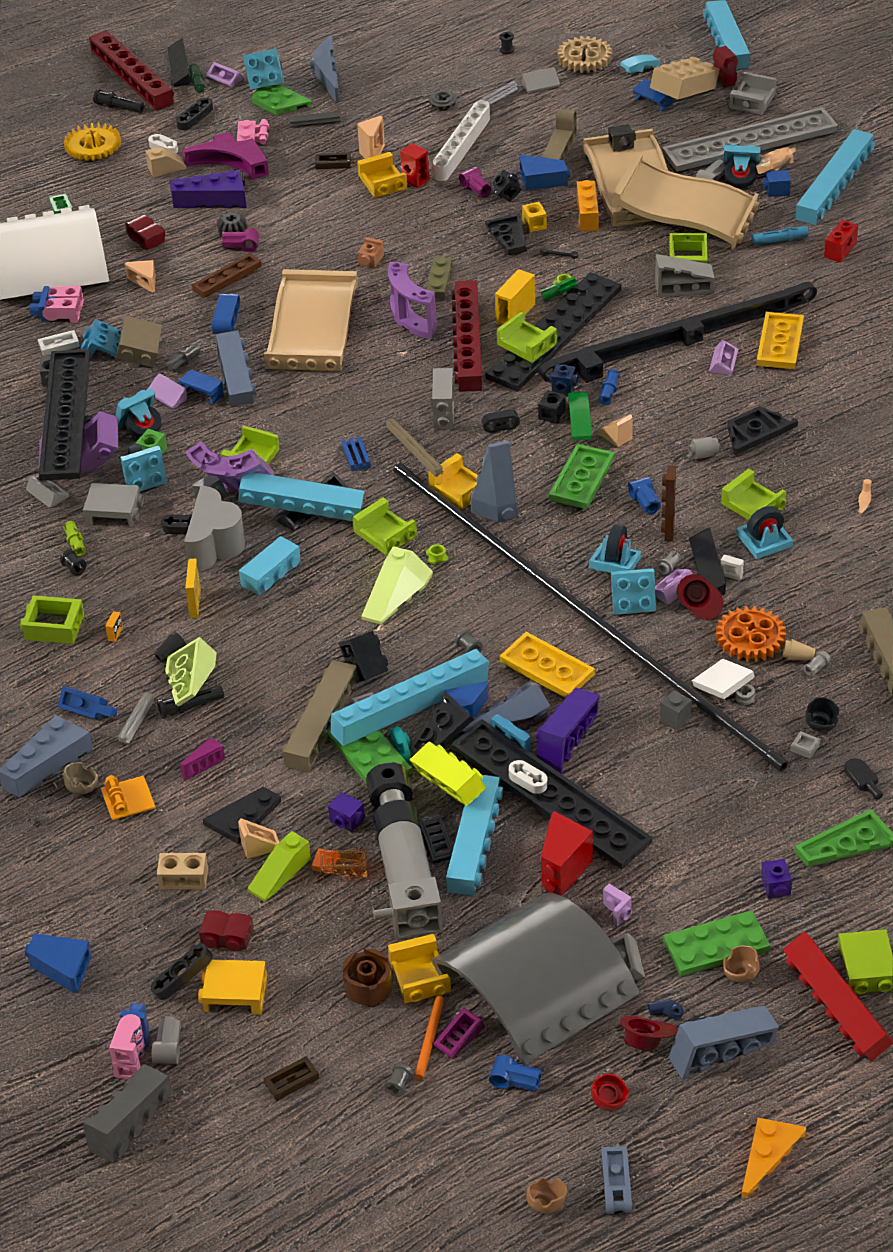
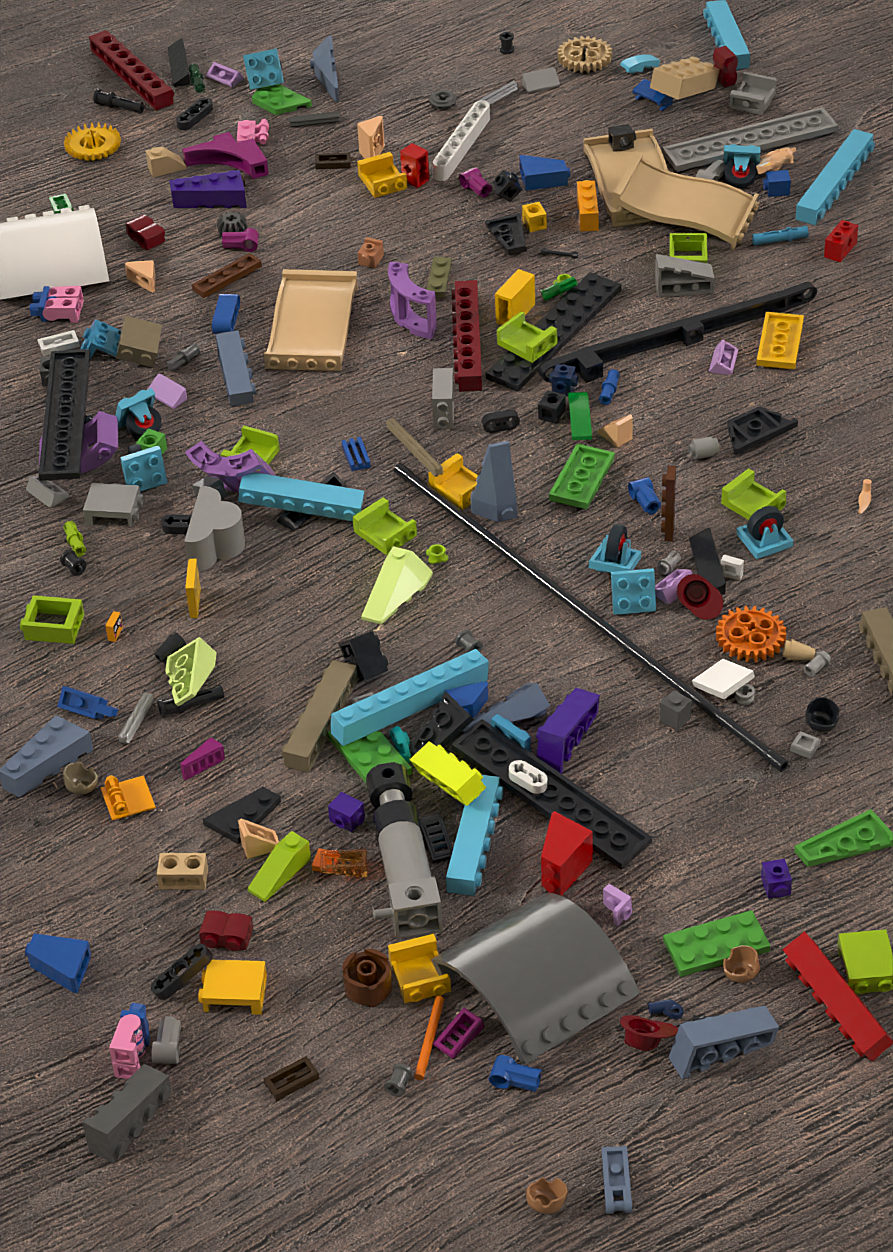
white beam [148,134,178,154] -> none
blue hinge [178,369,224,403] -> none
medium azure brick [239,536,301,596] -> none
yellow plate [500,632,595,698] -> none
dark tan beam [542,108,577,161] -> none
red hair [591,1073,629,1112] -> none
light grey slope [611,932,645,980] -> none
light orange wing [741,1118,806,1198] -> none
black piece [844,758,883,800] -> none

